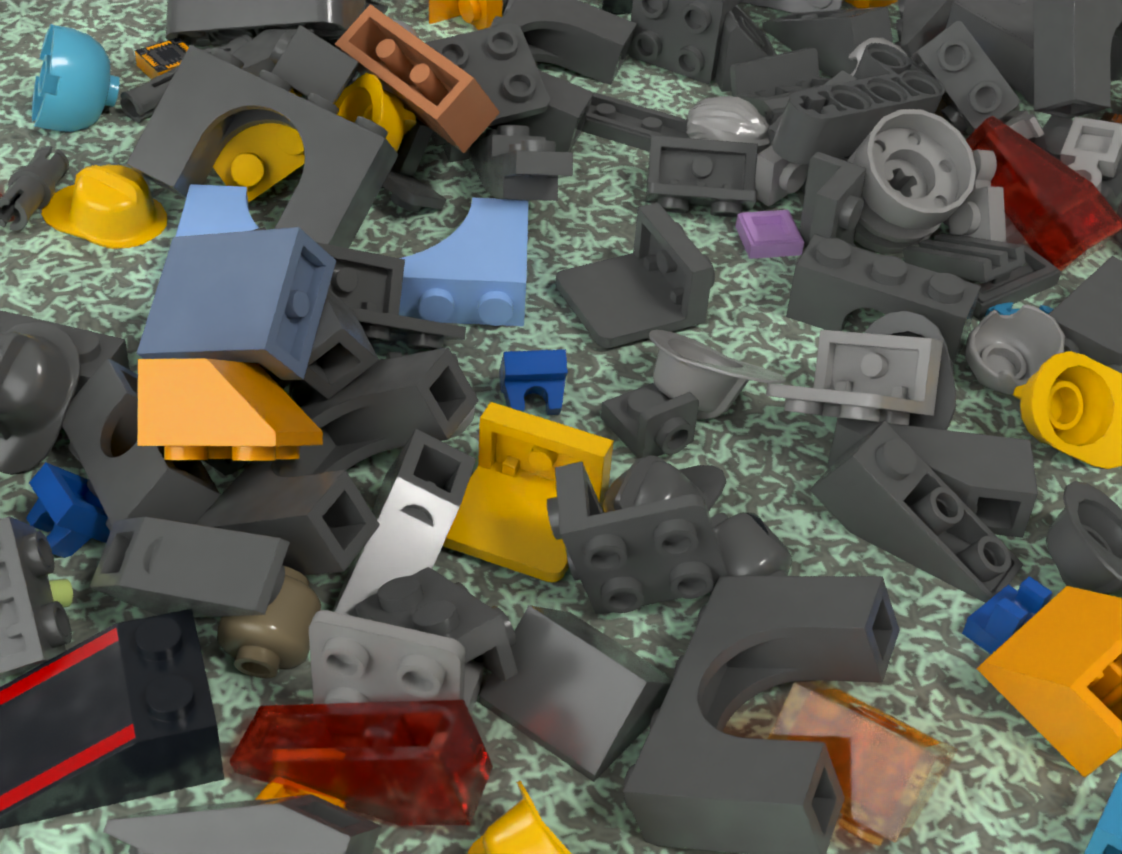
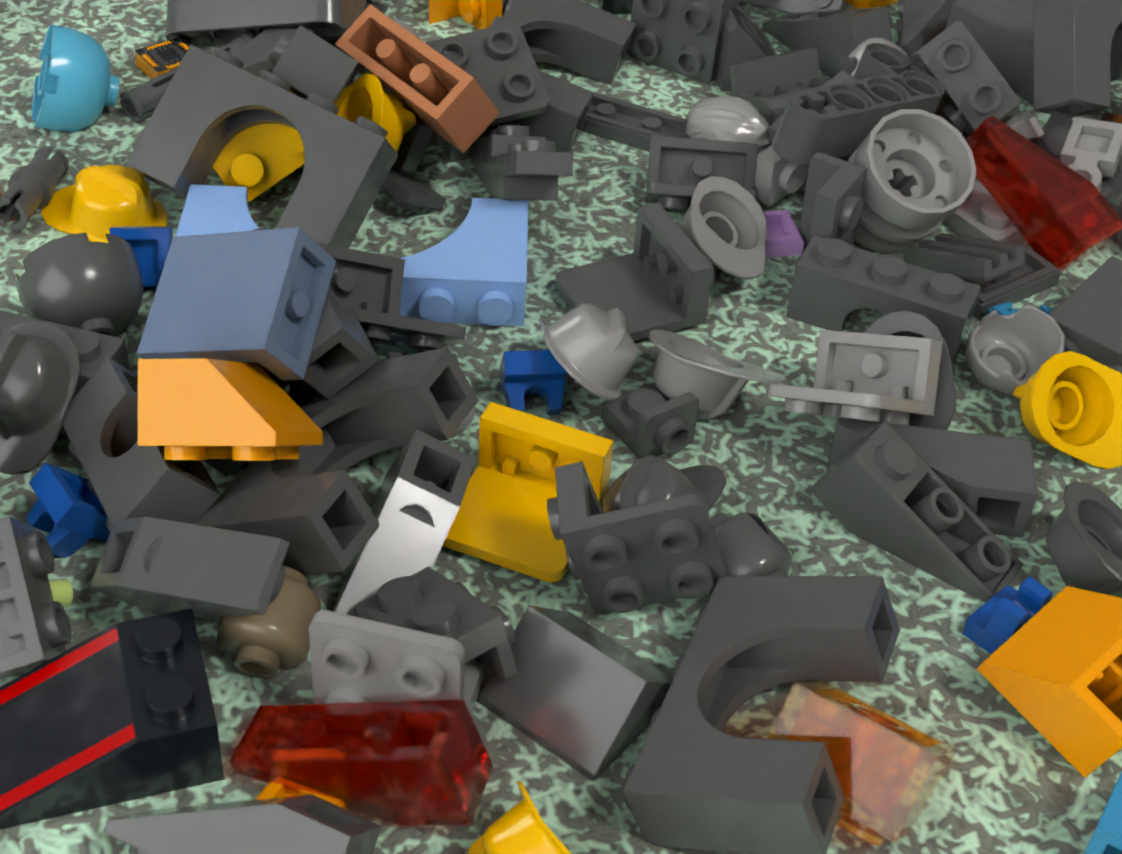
light grey plate [949,150,1006,242] -> none
none -> dark grey cylinder [15,233,144,337]
none -> blue tile [110,226,173,287]
none -> light grey piece [539,303,638,401]
none -> light grey piece [680,176,767,279]

